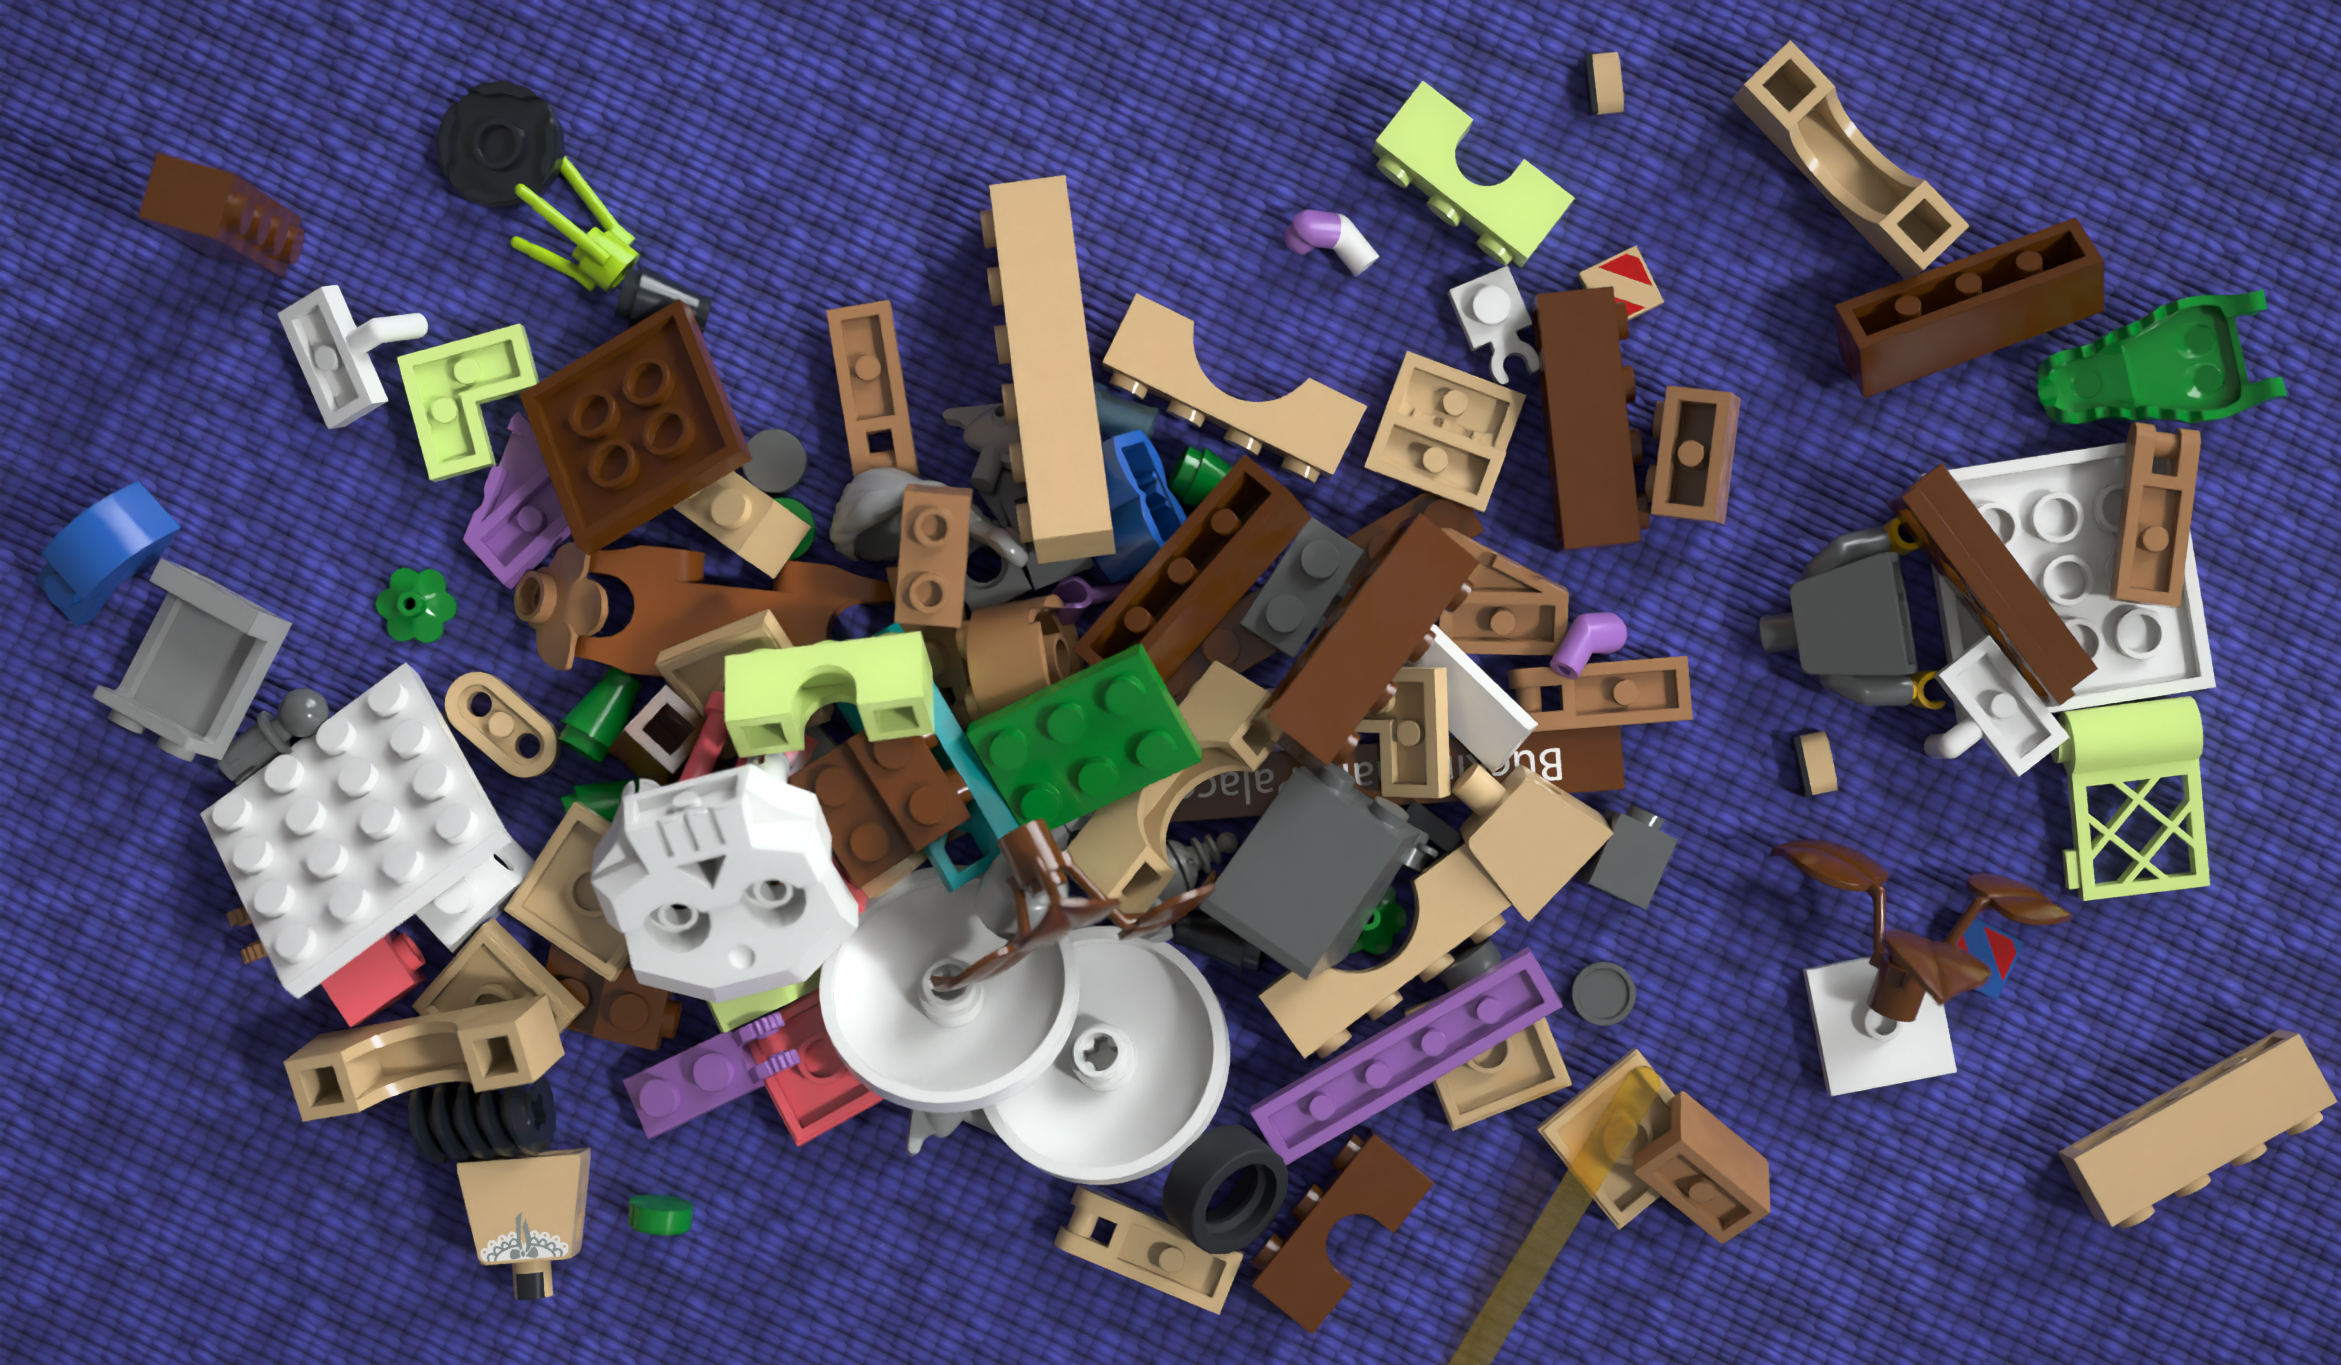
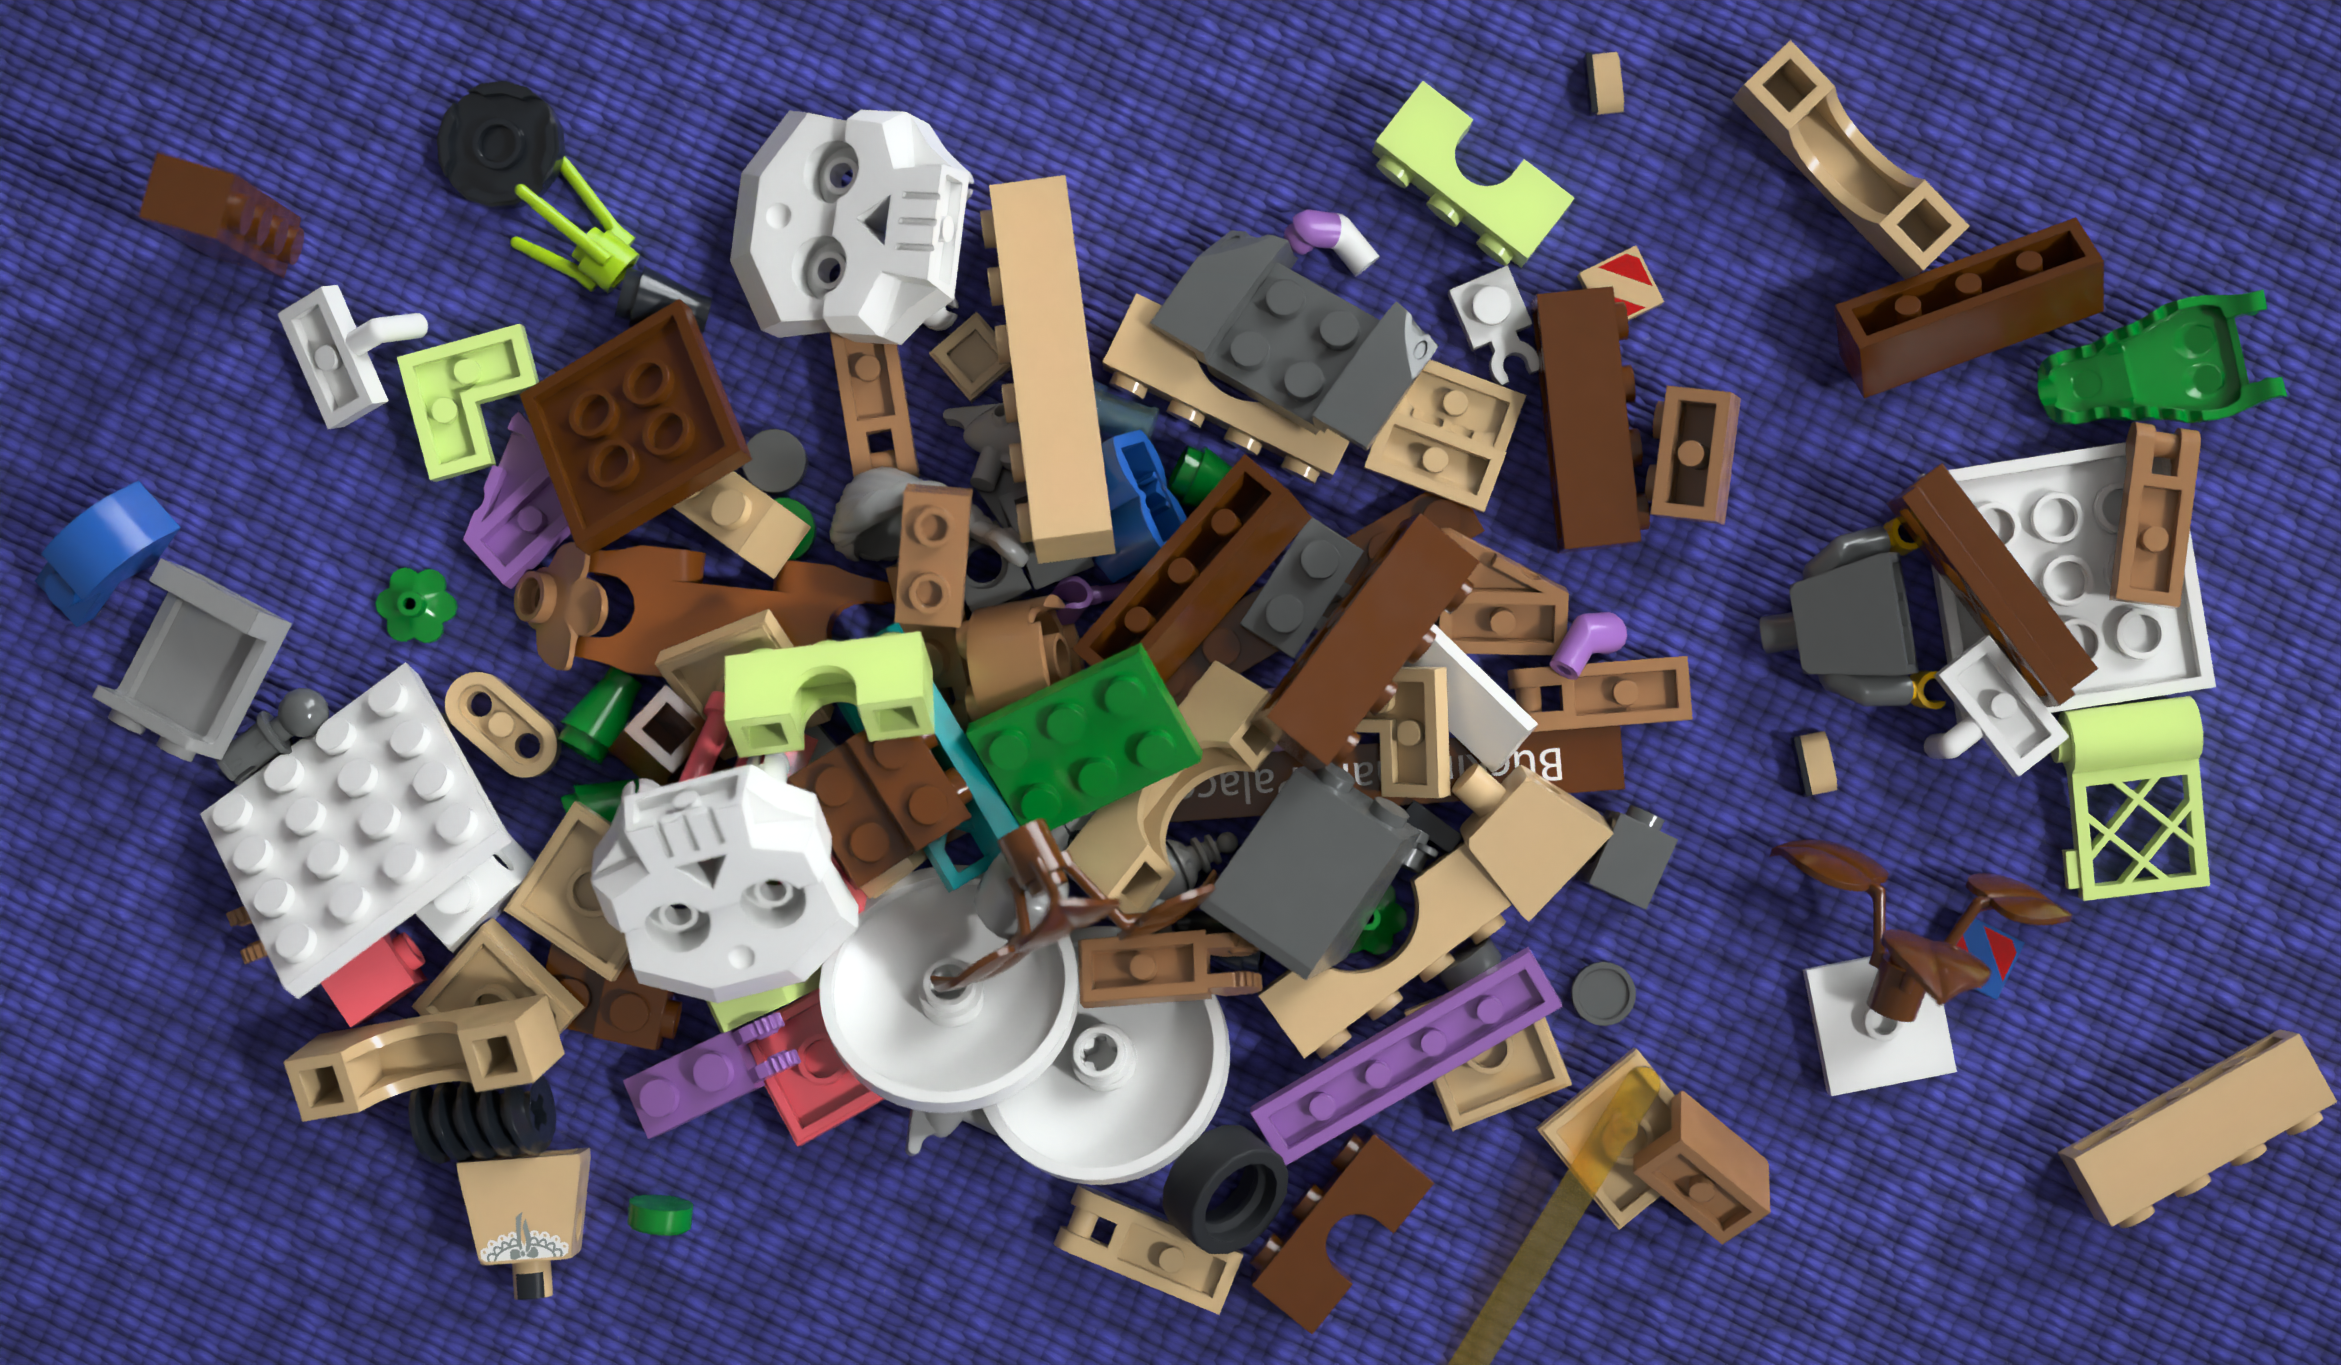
none -> white brick [730,110,974,345]
none -> tan tile [929,312,1012,403]
none -> medium nougat hinge [1078,930,1262,1009]
none -> dark grey piece [1150,230,1439,451]

